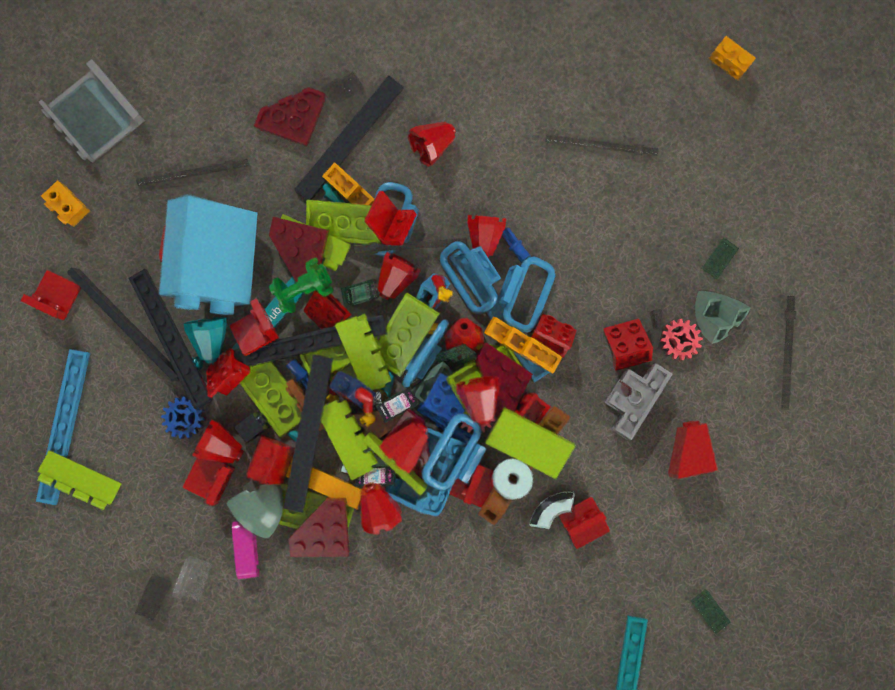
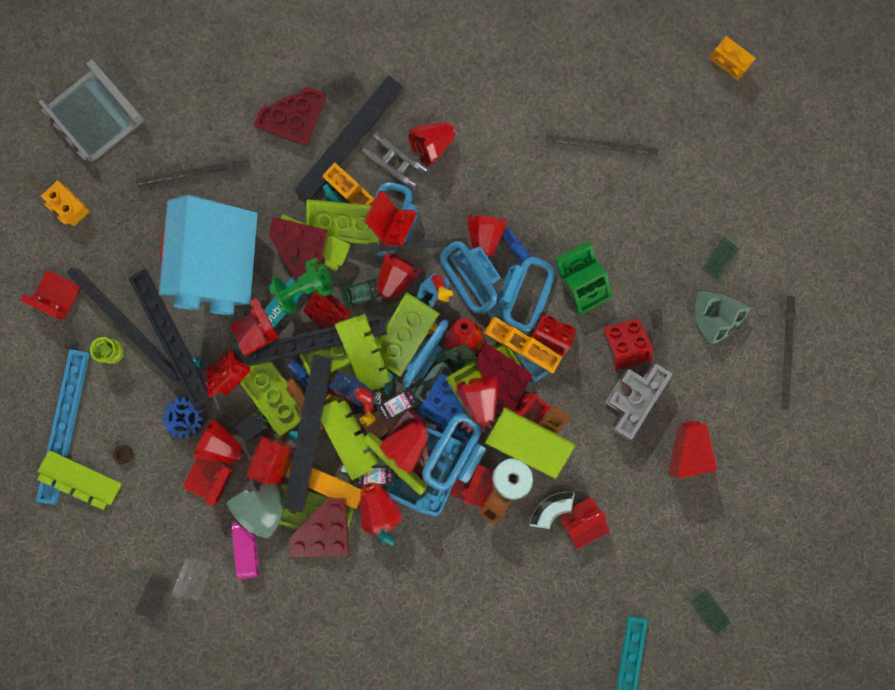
teal cone [183,317,227,363] -> none
coral gear [659,319,703,361] -> none
none -> lime wheel [90,337,124,364]
none -> dark brown tile [113,445,134,464]
none -> flat silver piece [361,131,430,190]
none -> teal bar [376,529,396,546]
none -> green bracket [555,241,613,315]

